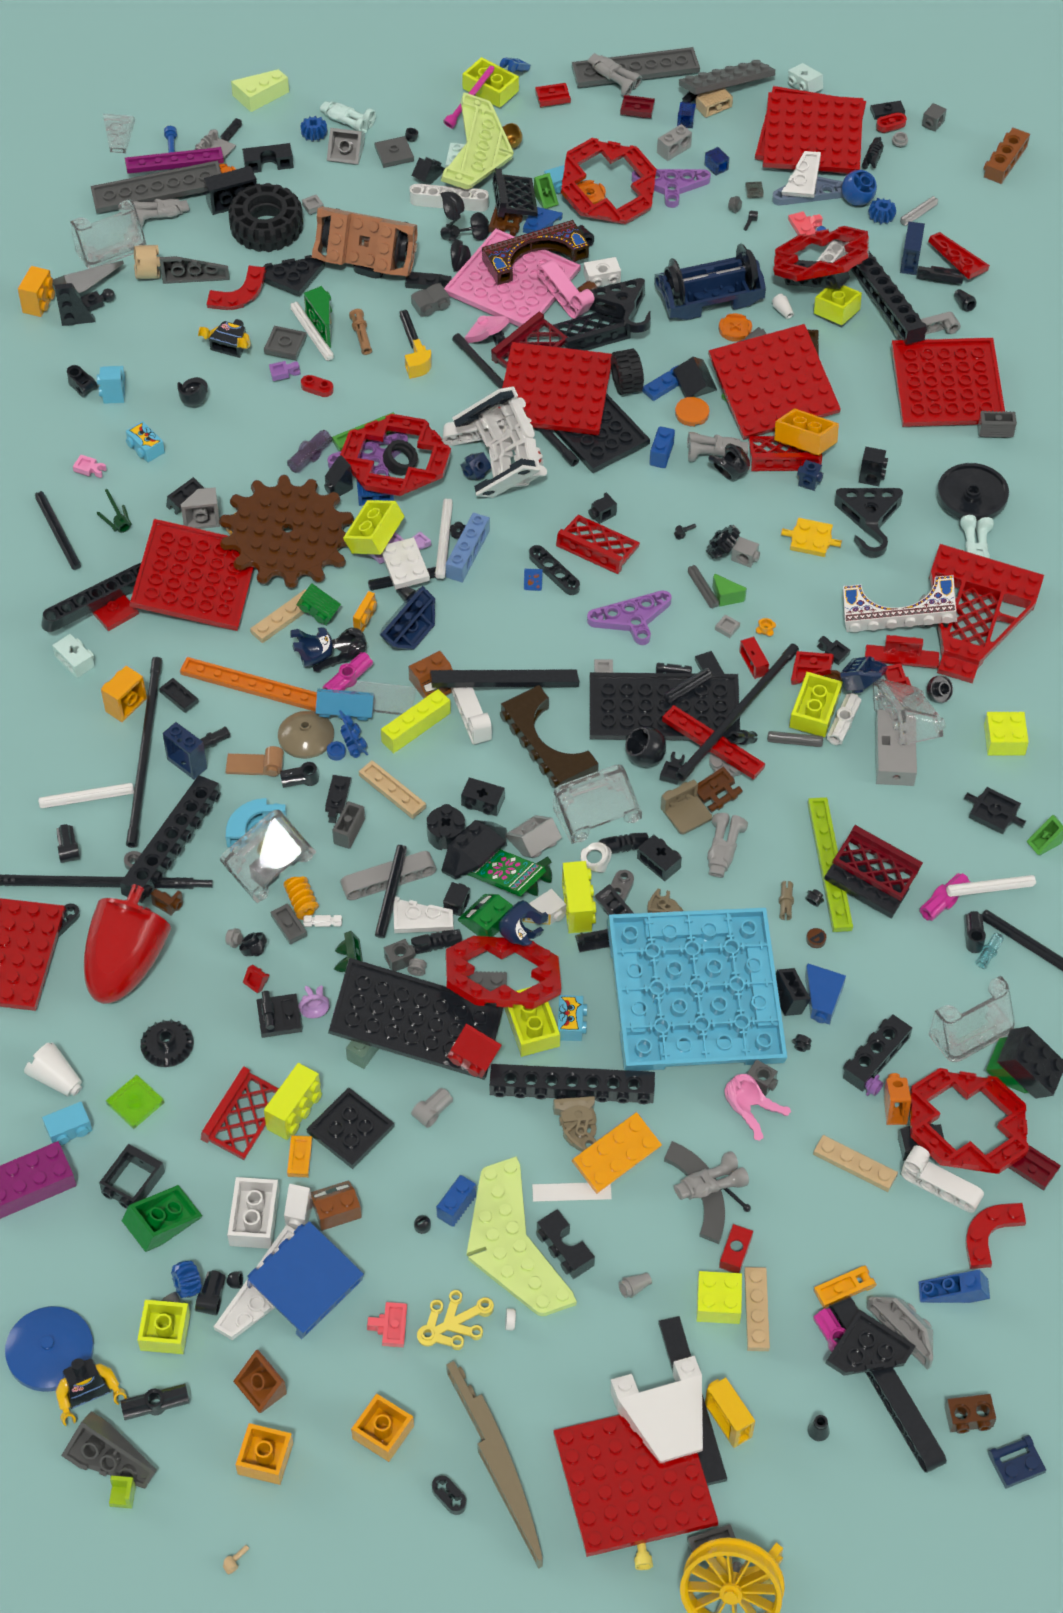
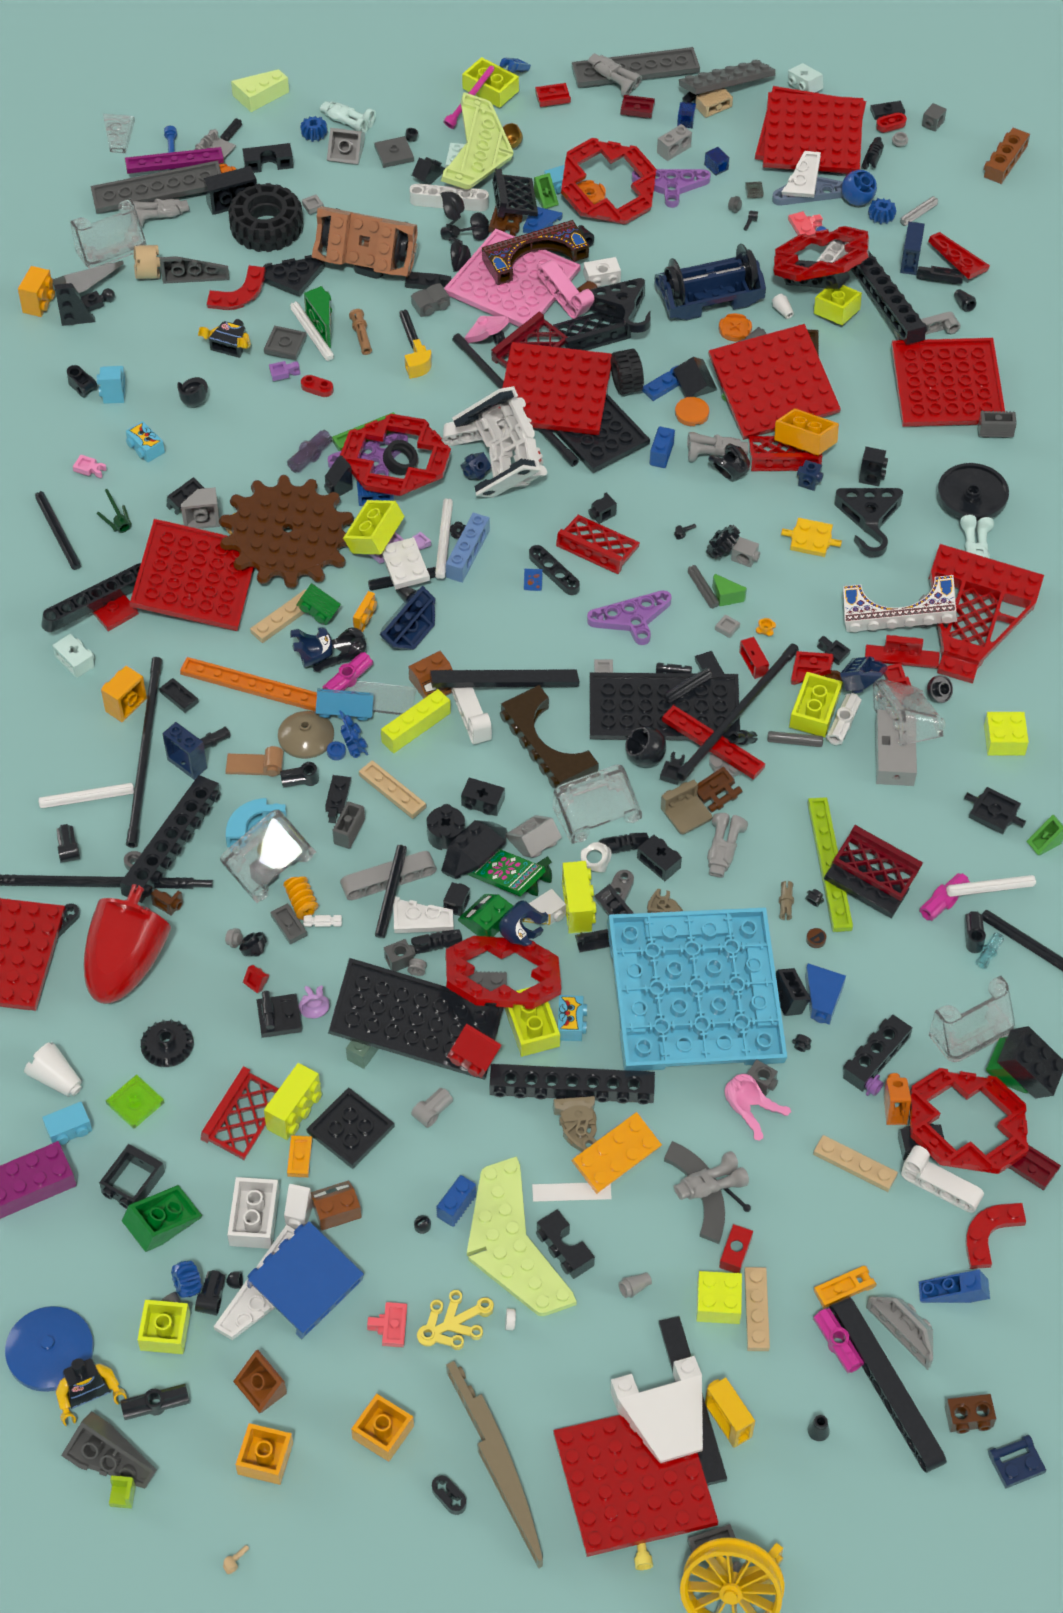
dark green tile [334,931,363,972] -> none
black plate [825,1310,916,1376] -> none

